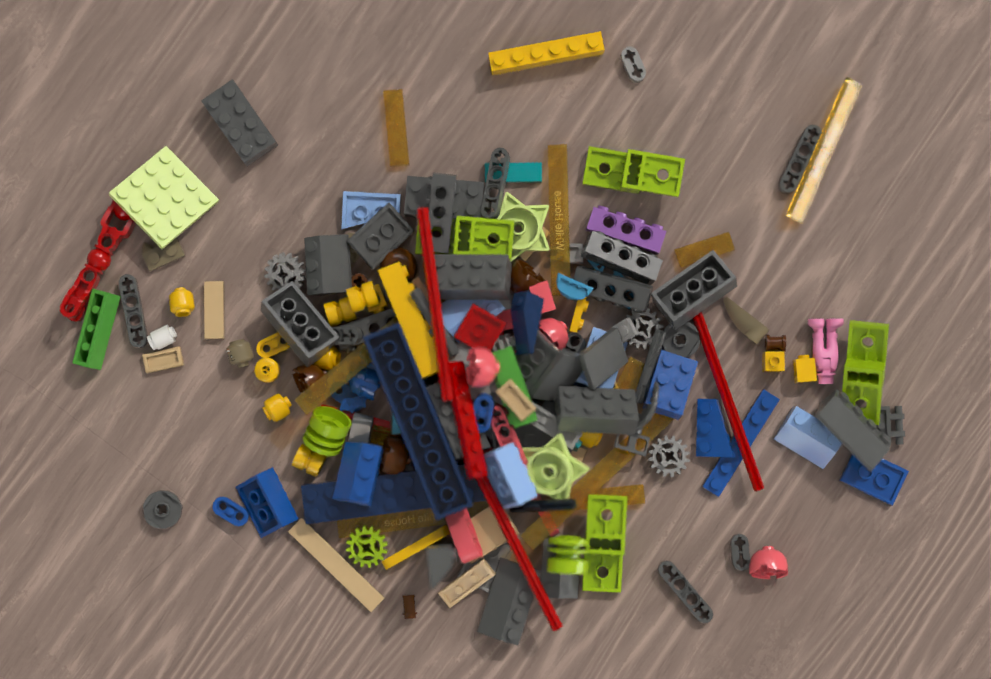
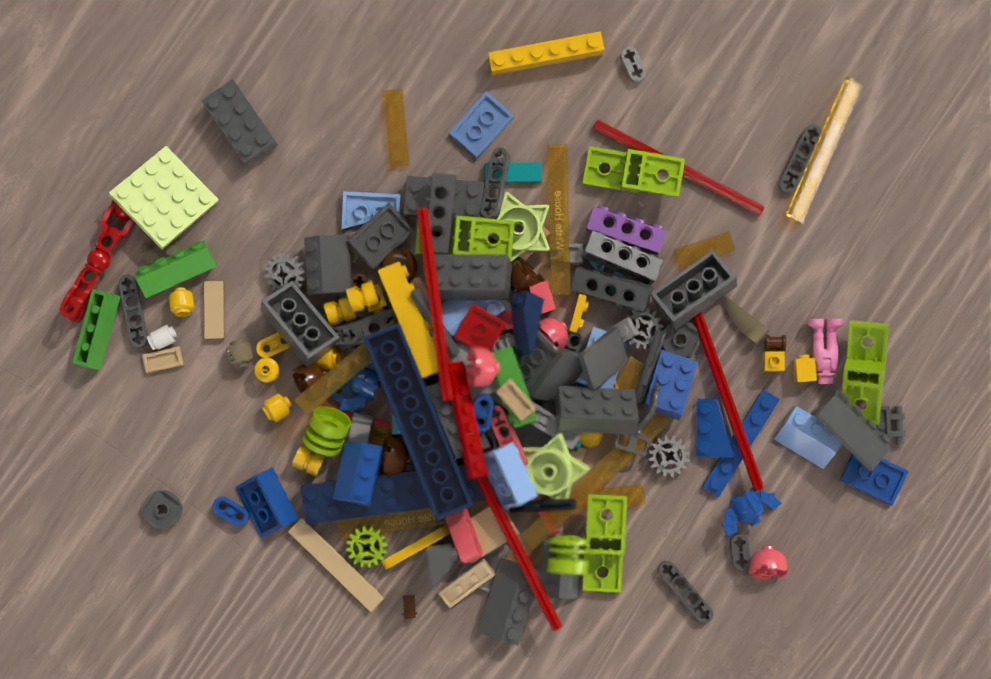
dark azure plate [556,273,594,301] -> none
none -> bright green brick [135,240,216,298]
none -> medium blue tile [448,91,515,159]
none -> red axle [593,120,764,216]
none -> blue helmet [721,487,782,537]

